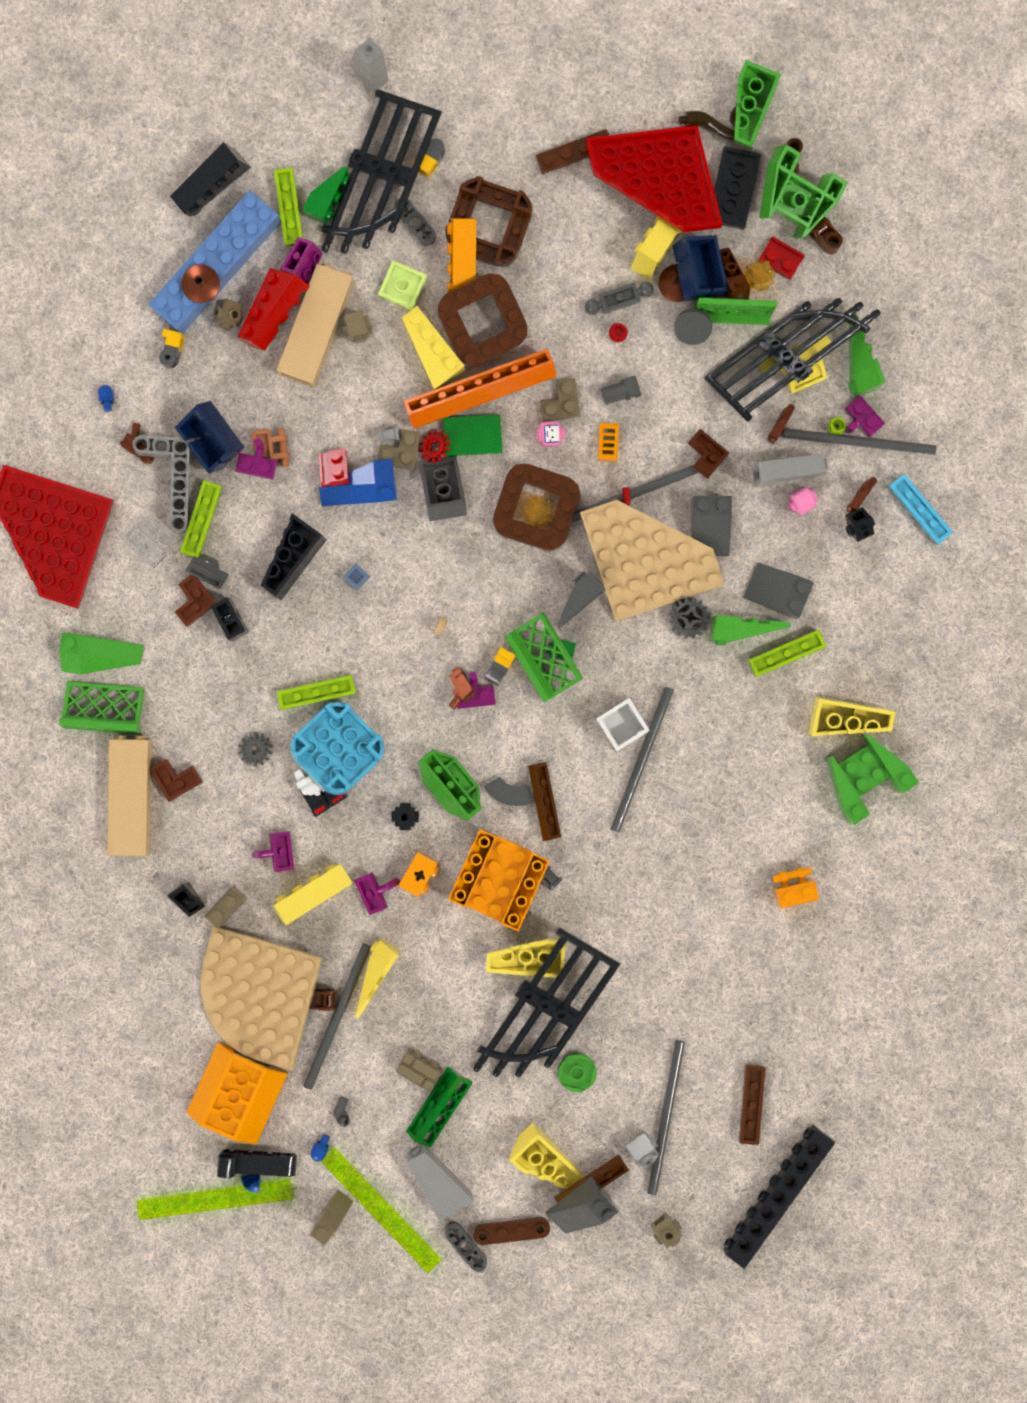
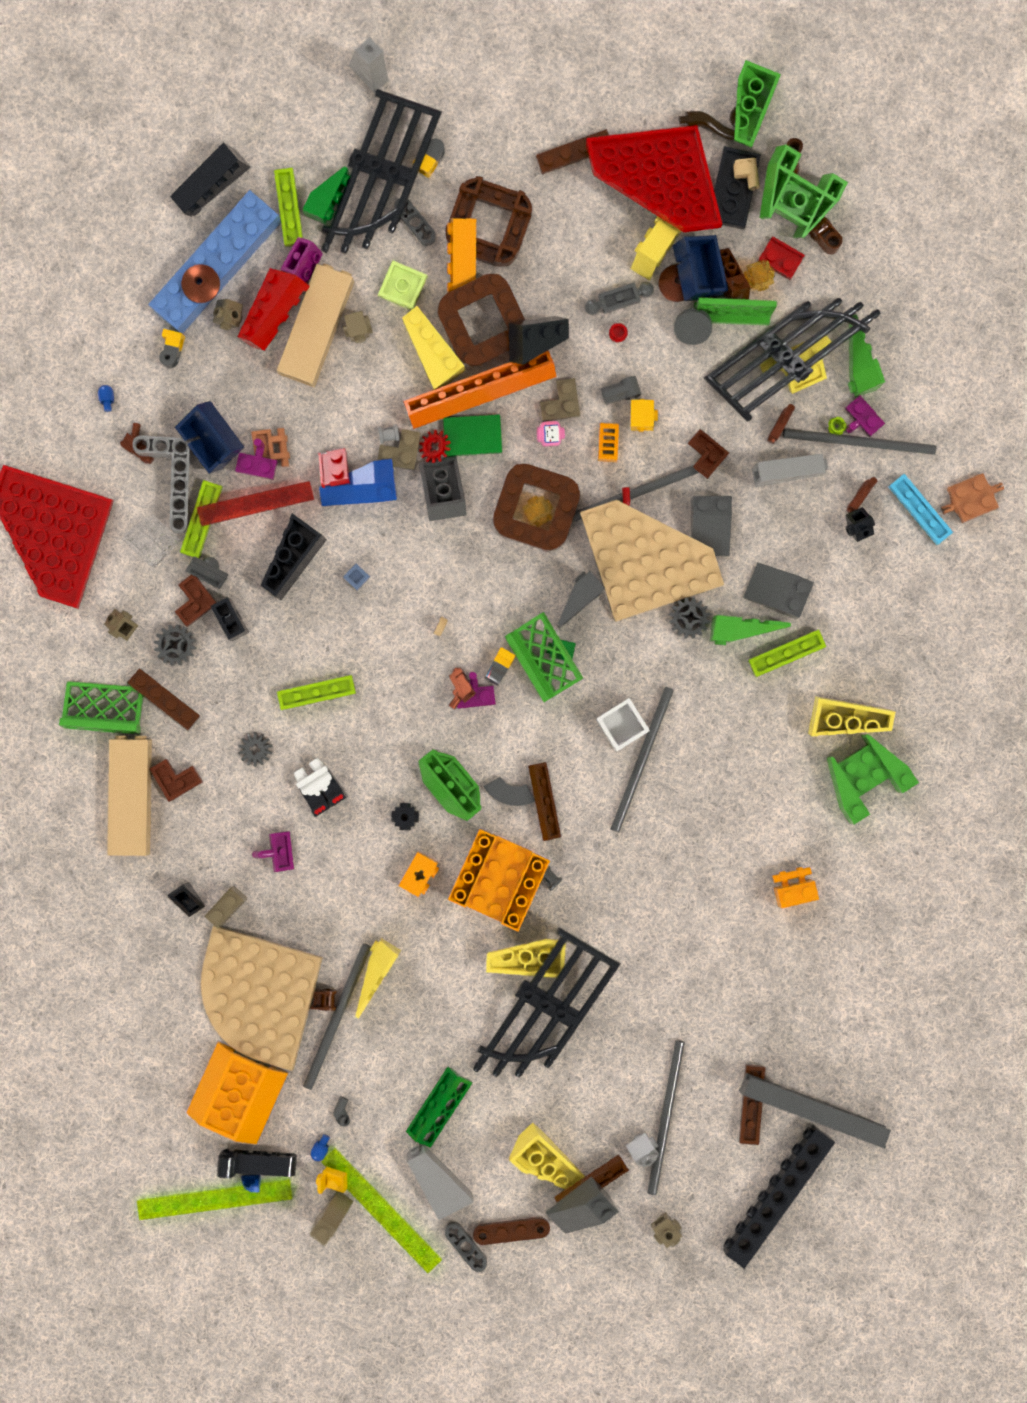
bright green wedge [59,632,144,674] -> none
light yellow wedge [272,863,352,926] -> none
medium azure tile [290,702,384,795] -> none
magenta plate [354,872,400,915] -> none
dark tan brick [396,1049,441,1092] -> none
bright green tile [558,1053,596,1092] -> none
bright pink head [788,487,818,515] -> none
none -> dark tan brick [104,609,139,641]
none -> reddish brown plate [127,668,200,731]
none -> dark grey gear [154,624,197,666]
none -> clear red plate [197,481,314,527]
none -> yellow bracket [316,1166,347,1194]
none -> black wedge [508,316,569,365]
none -> yellow head [631,399,658,432]
none -> tan piece [733,158,760,190]
none -> dark grey tile [738,1073,891,1149]
none -> nougat plate [941,473,1004,523]

